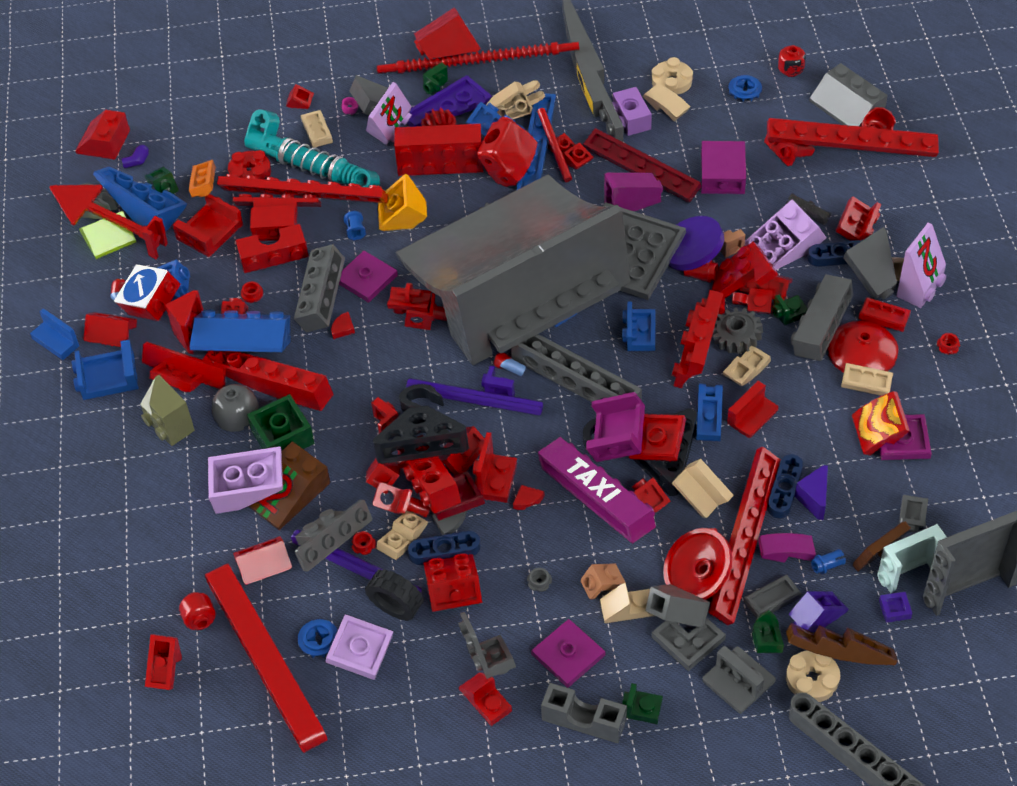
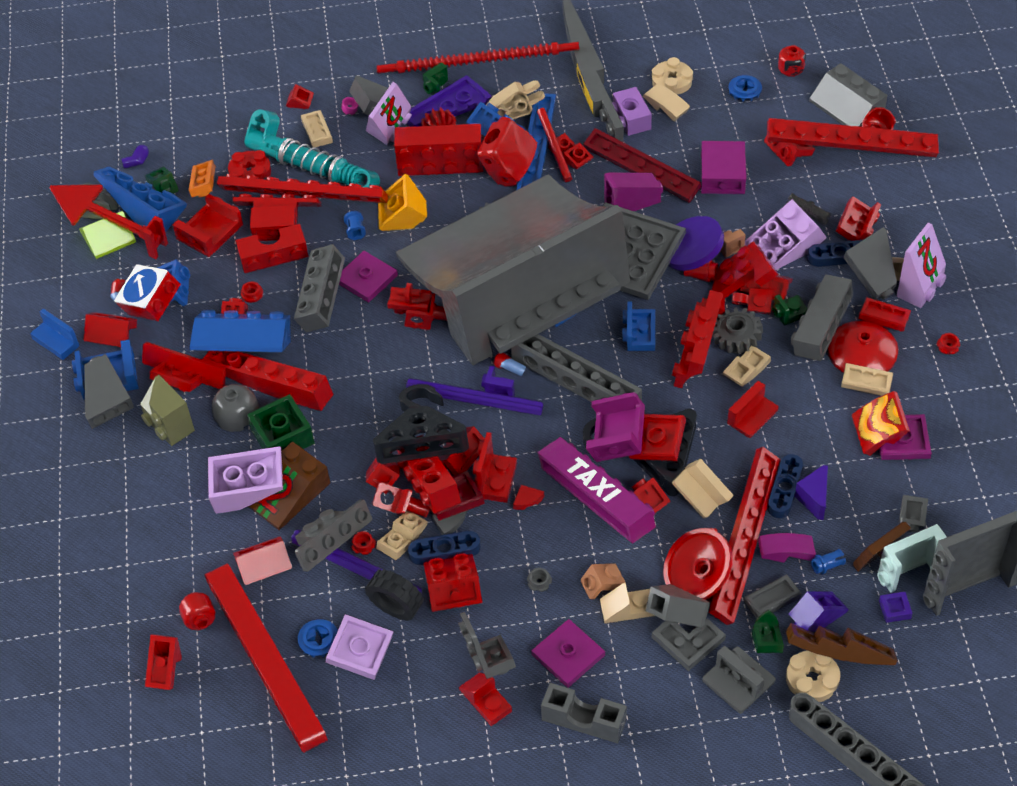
red slope [76,110,130,160] -> none
red slope [165,290,203,355] -> none
red tile [331,312,355,339] -> none
red bracket [371,397,399,433] -> none
red slope [414,7,481,59] -> none
dark green bracket [622,683,663,724] -> none
blue plate [696,384,723,441] -> none
none -> dark grey slope [84,354,134,429]

